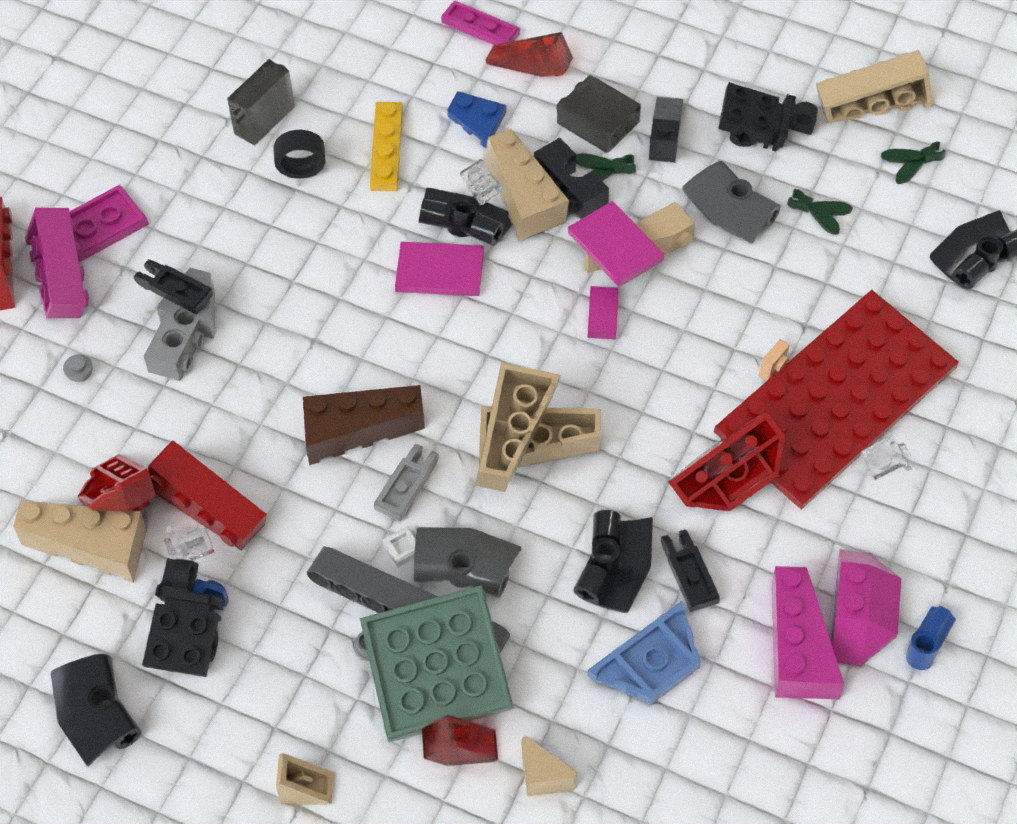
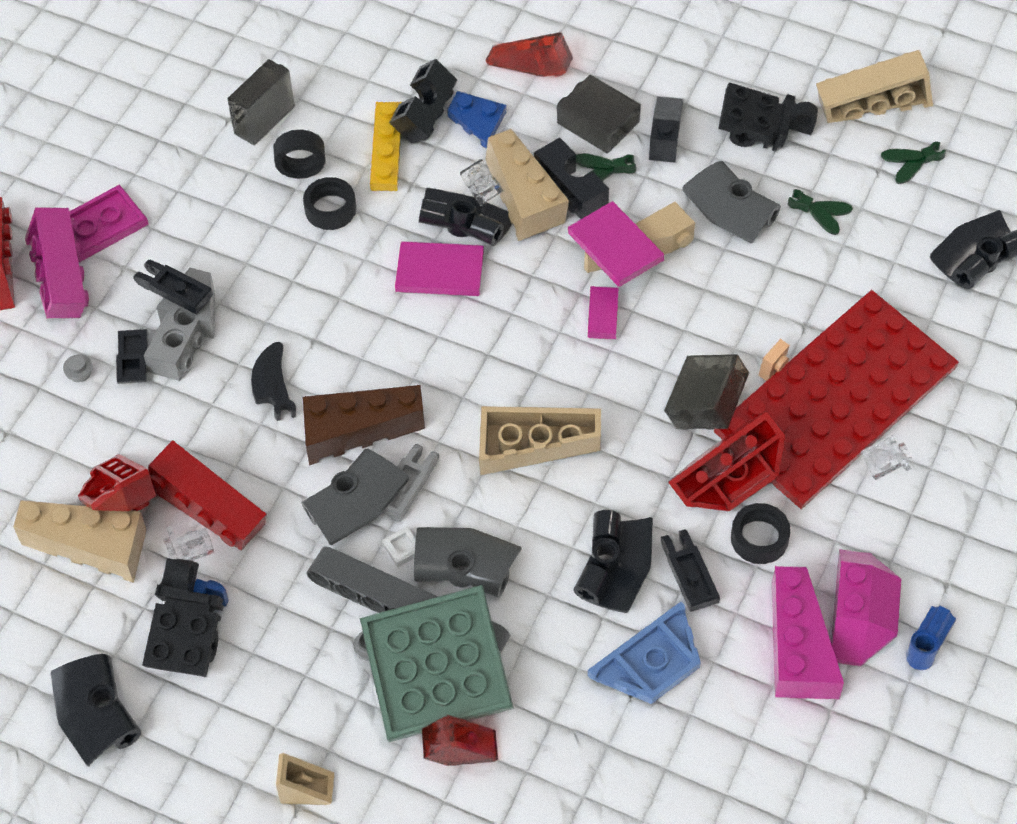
dark pink tile [441,0,520,50] -> none
tan wedge [475,362,560,492] -> none
tan slope [521,736,578,796] -> none
none -> black slope [116,329,149,384]
none -> black piece [251,342,296,421]
none -> dark grey panel [301,449,409,545]
none -> black tyre [303,177,356,230]
none -> black arch [389,59,458,144]
none -> clear smoke brick [664,354,749,430]
none -> black tyre [731,503,790,564]

